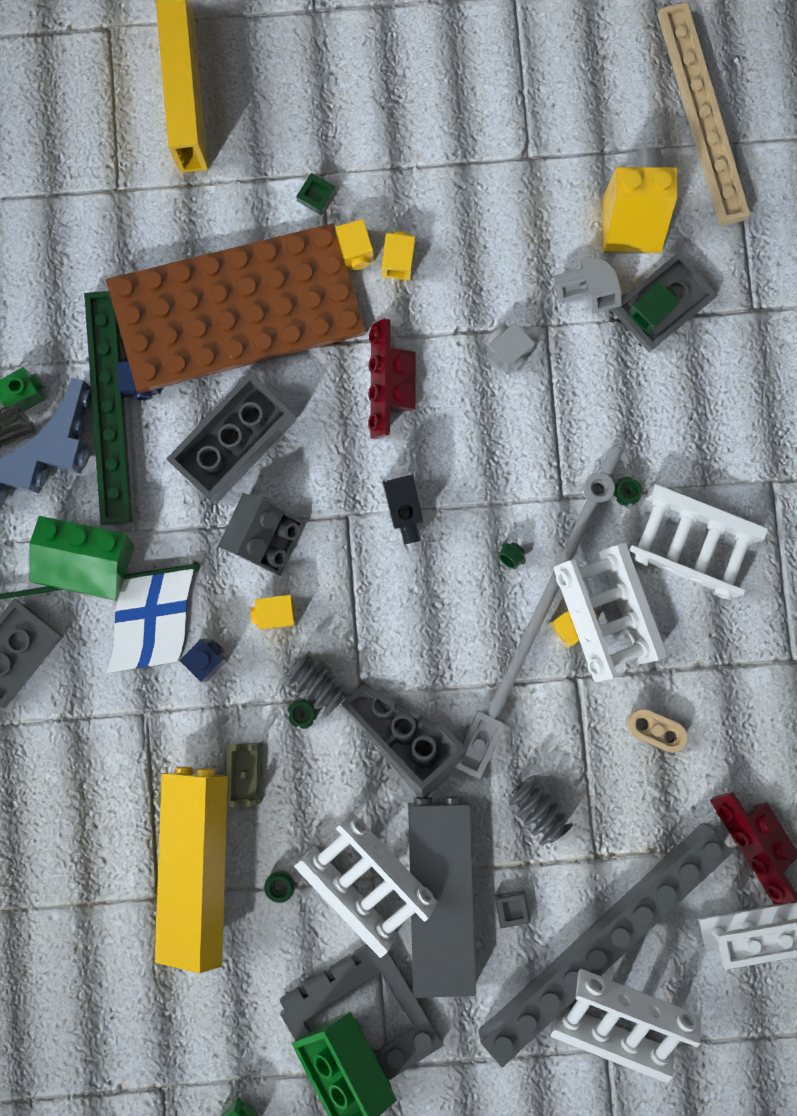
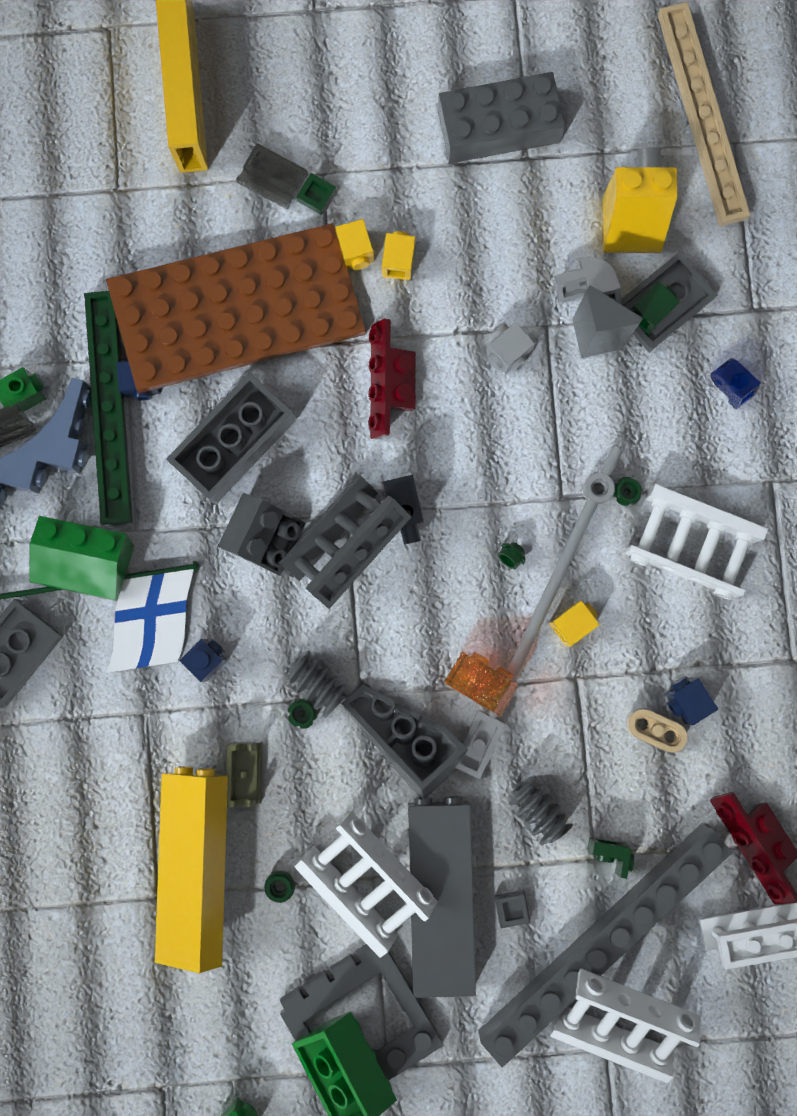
yellow brick [250,595,297,630] -> none
white fence [553,542,668,682] -> none
none -> clear smoke plate [236,143,308,210]
none -> dark grey fence [279,474,411,609]
none -> dark grey brick [438,72,565,164]
none -> clear orange brick [444,652,519,717]
none -> dark grey slope [572,285,643,358]
none -> dark green bracket [588,837,634,879]
none -> dark blue brick [666,676,719,726]
none -> clear blue leg [710,358,761,410]

